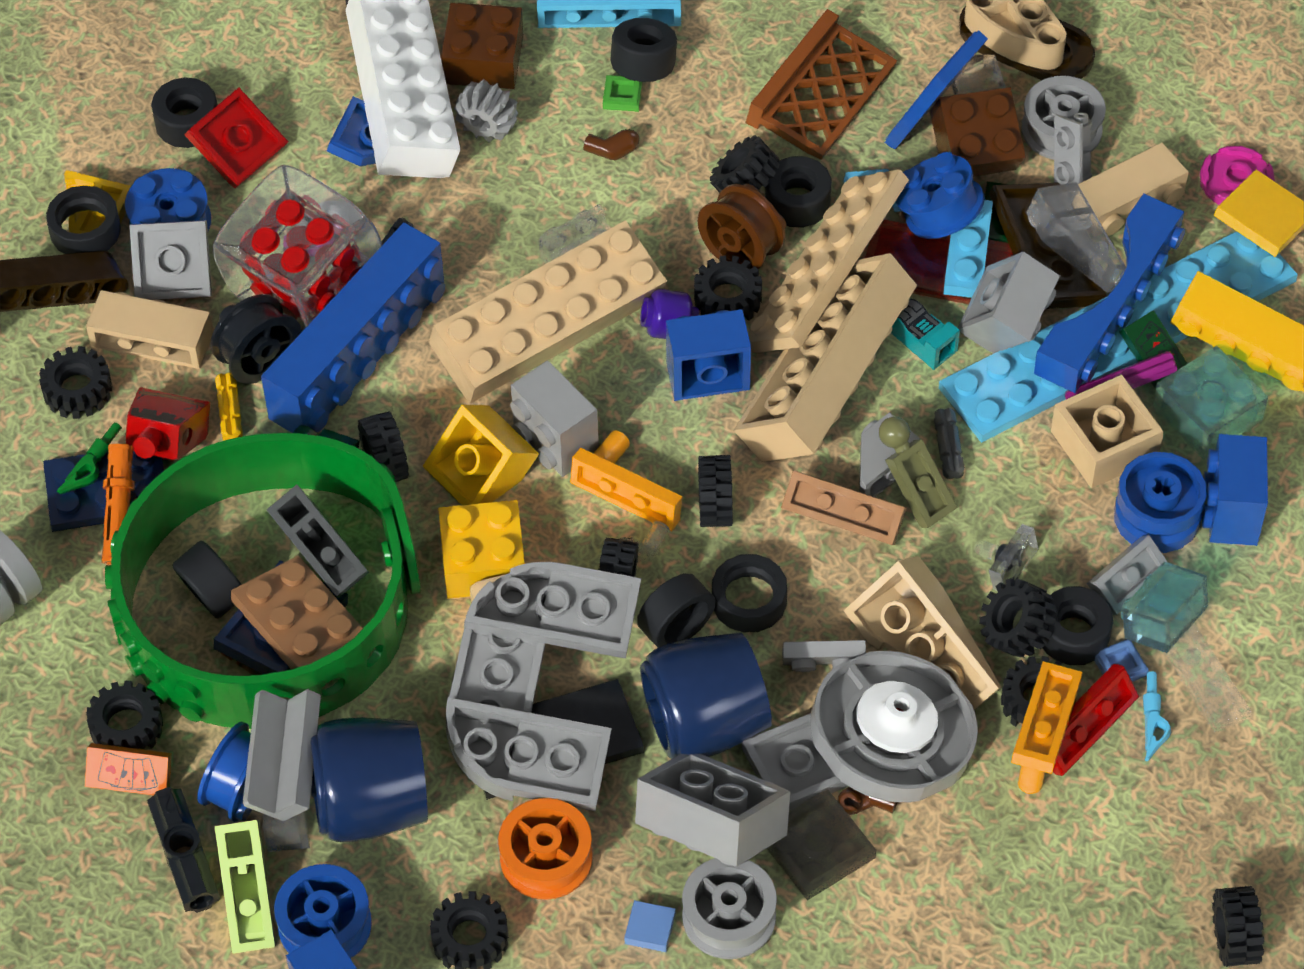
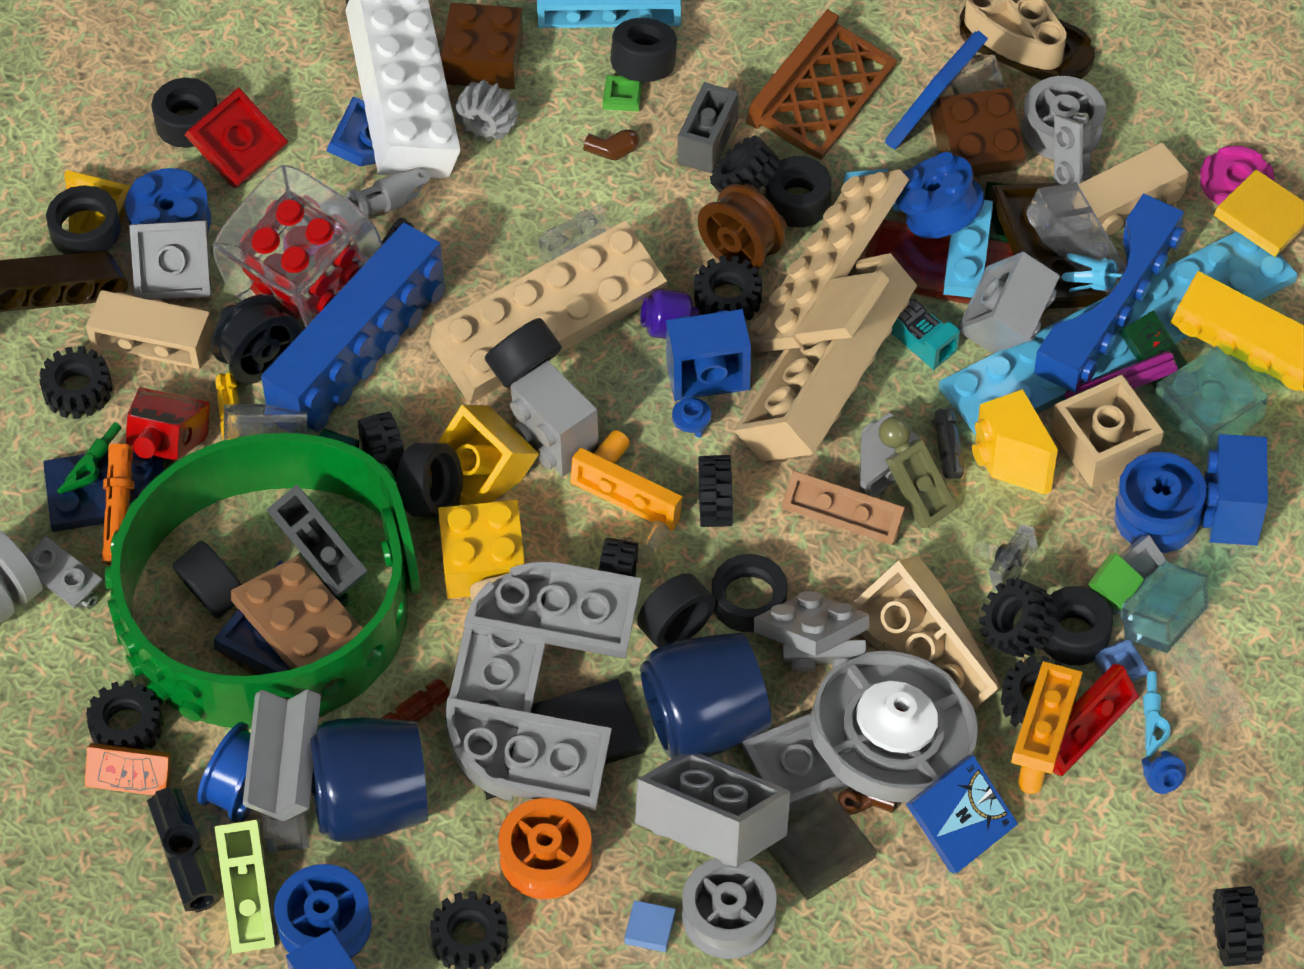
none -> light grey hinge [26,536,103,609]
none -> clear slope [224,404,307,440]
none -> light grey piece [346,168,430,223]
none -> clear red axle [381,678,450,722]
none -> black tyre [397,443,463,517]
none -> black tyre [485,318,562,388]
none -> blue plate [672,397,711,438]
none -> dark grey brick [678,82,739,174]
none -> light grey plate [754,591,869,656]
none -> tan tile [794,271,890,344]
none -> blue tile [906,755,1018,873]
none -> yellow slope [972,389,1058,494]
none -> medium azure piece [1061,253,1122,292]
none -> bright green tile [1088,553,1144,611]
none -> blue plate [1142,750,1186,794]

